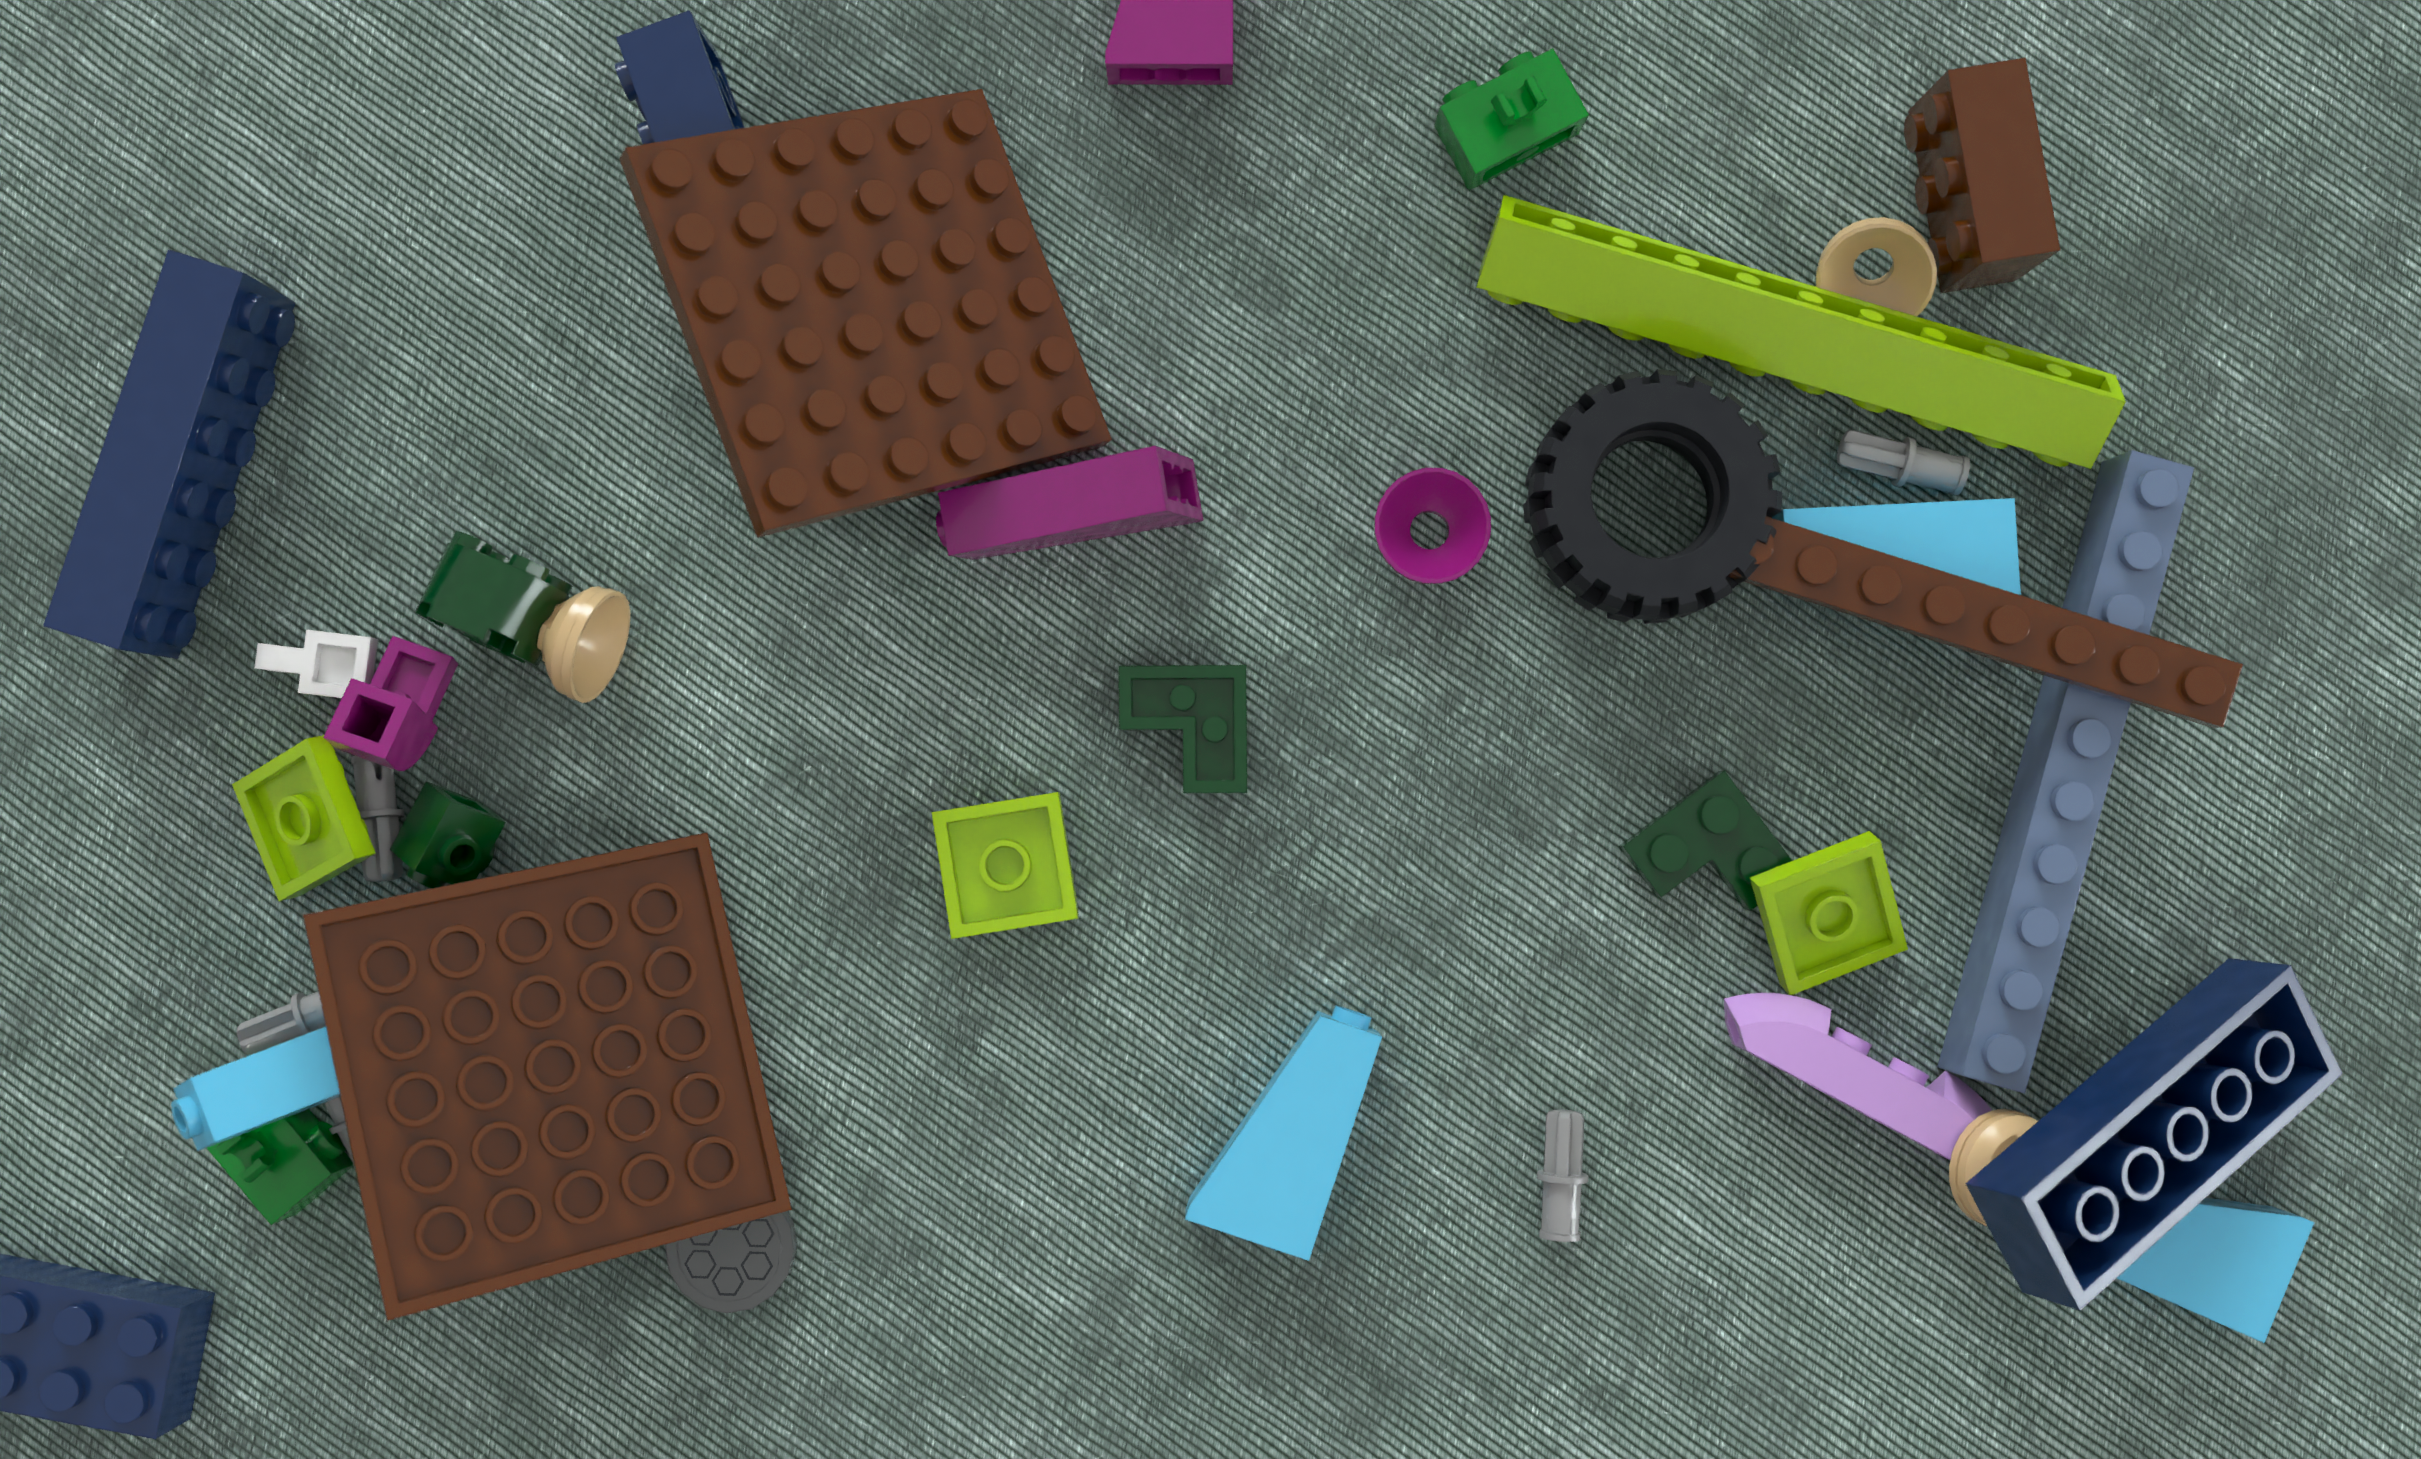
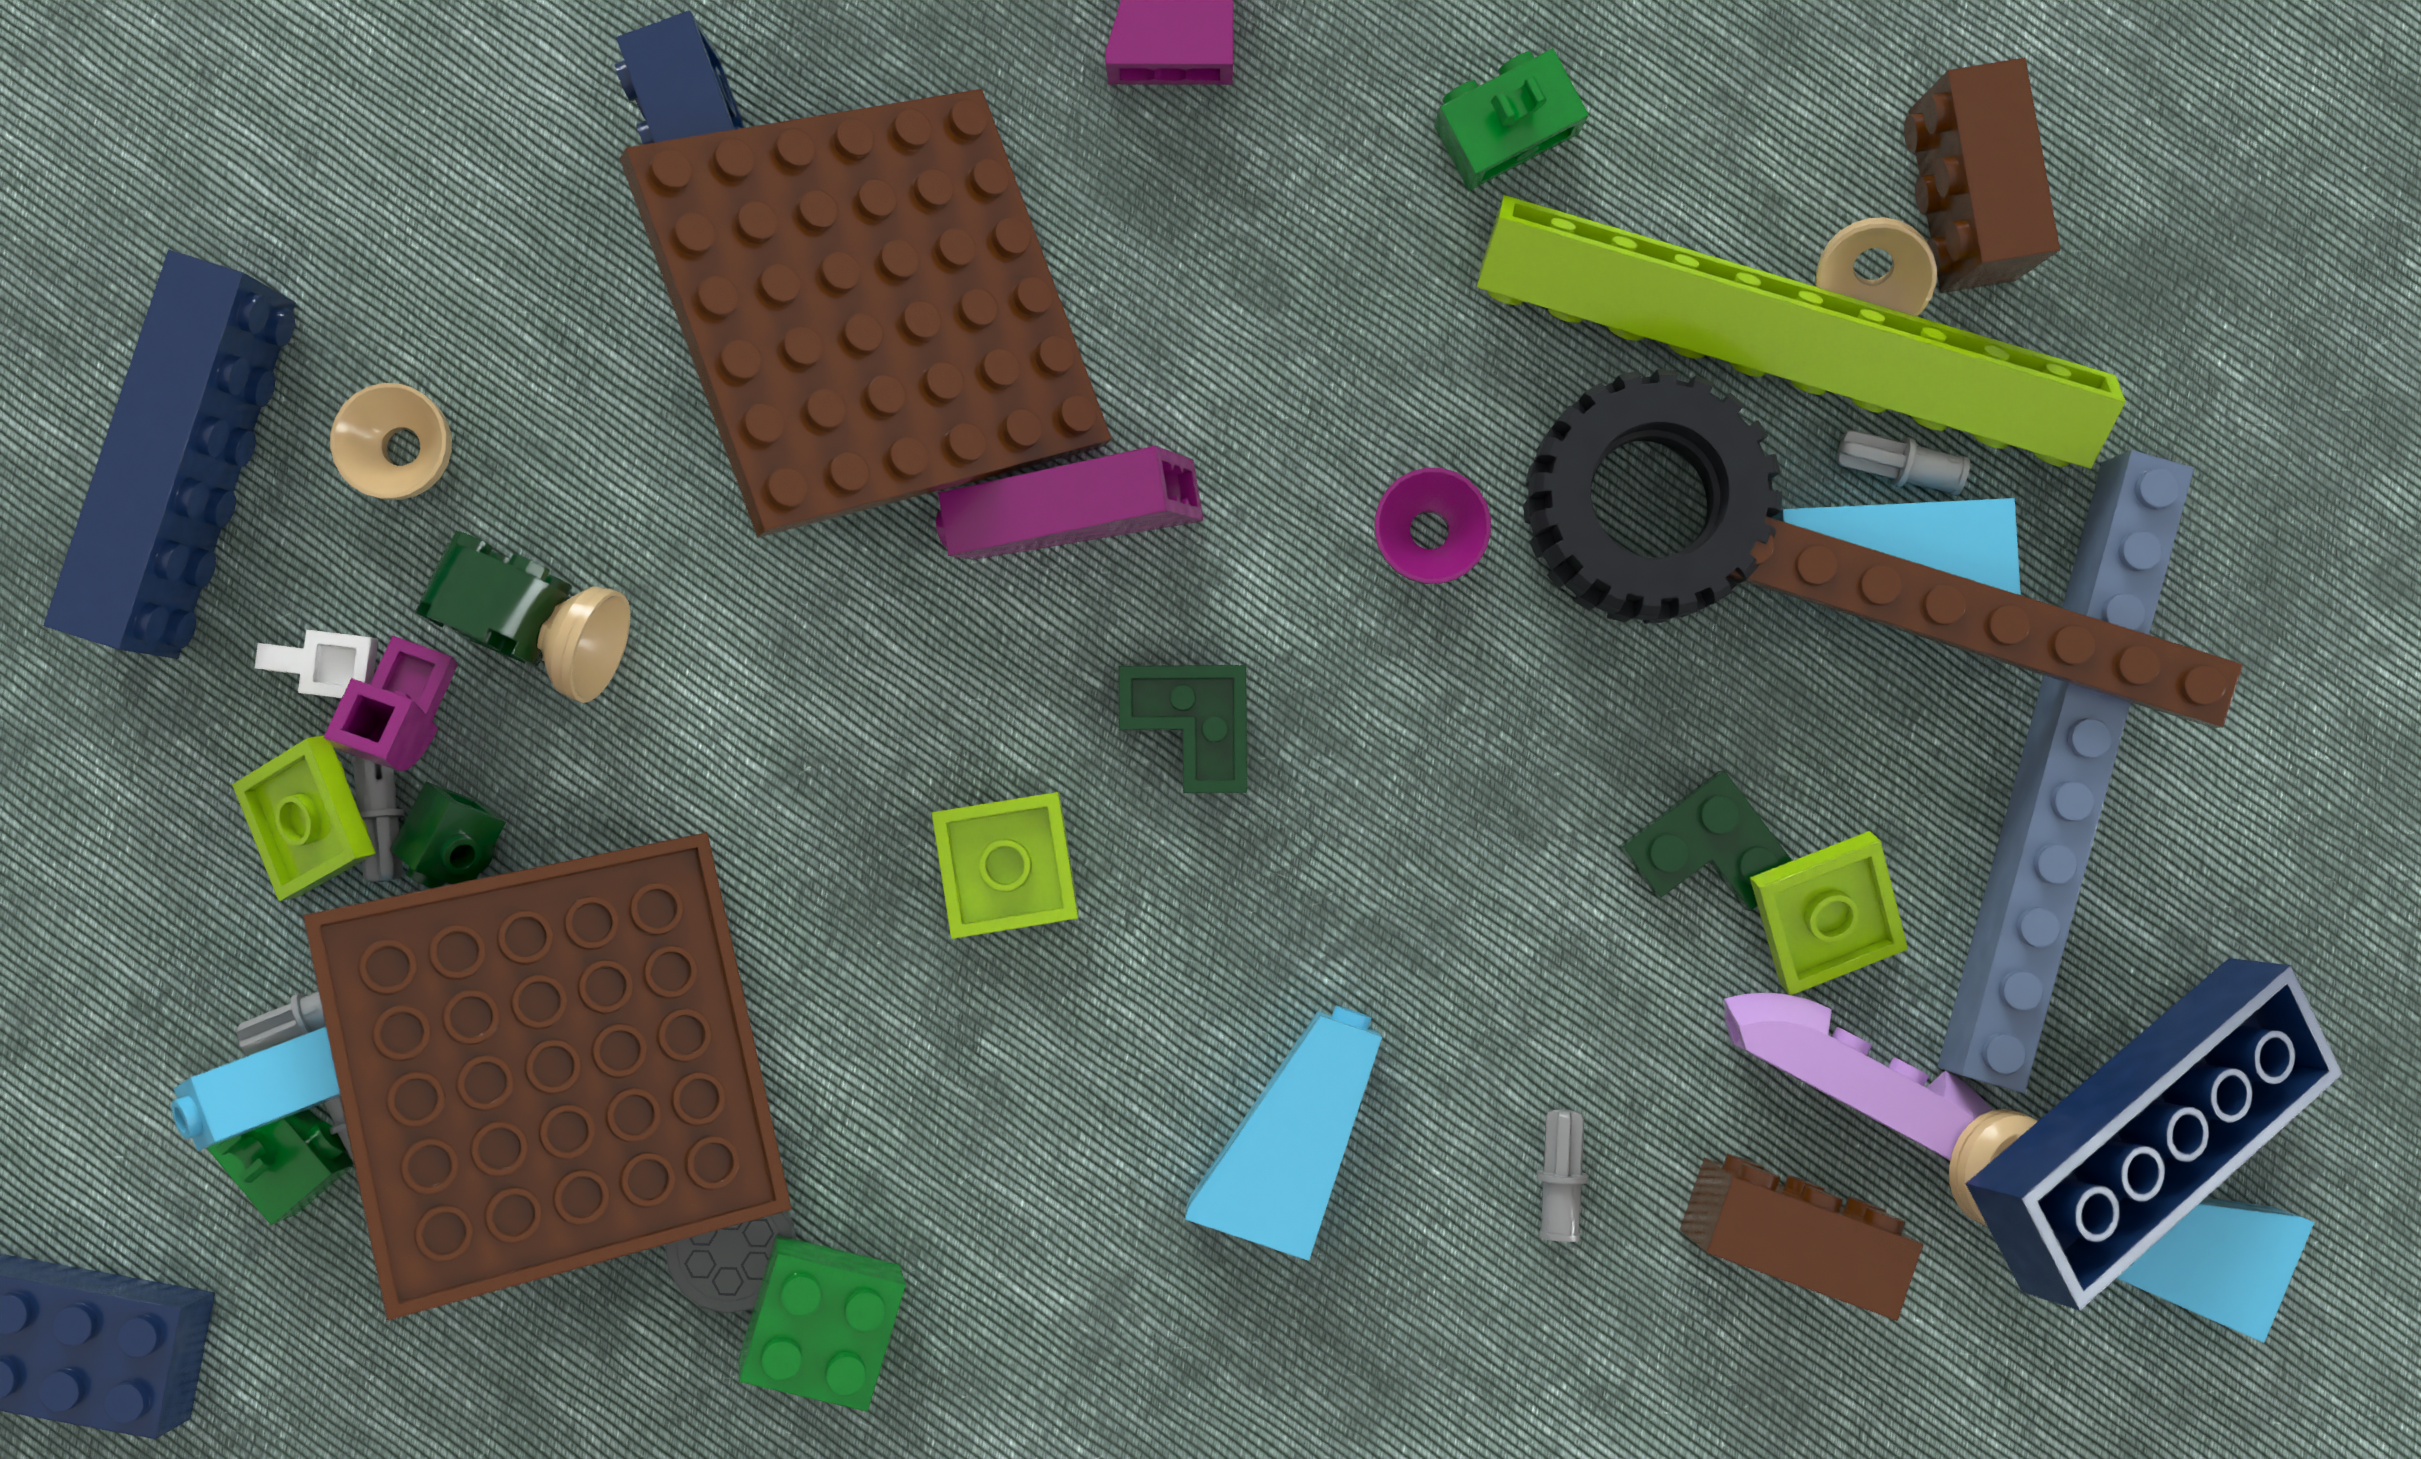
none -> tan piece [330,383,452,500]
none -> green brick [738,1235,906,1412]
none -> reddish brown brick [1680,1153,1924,1321]

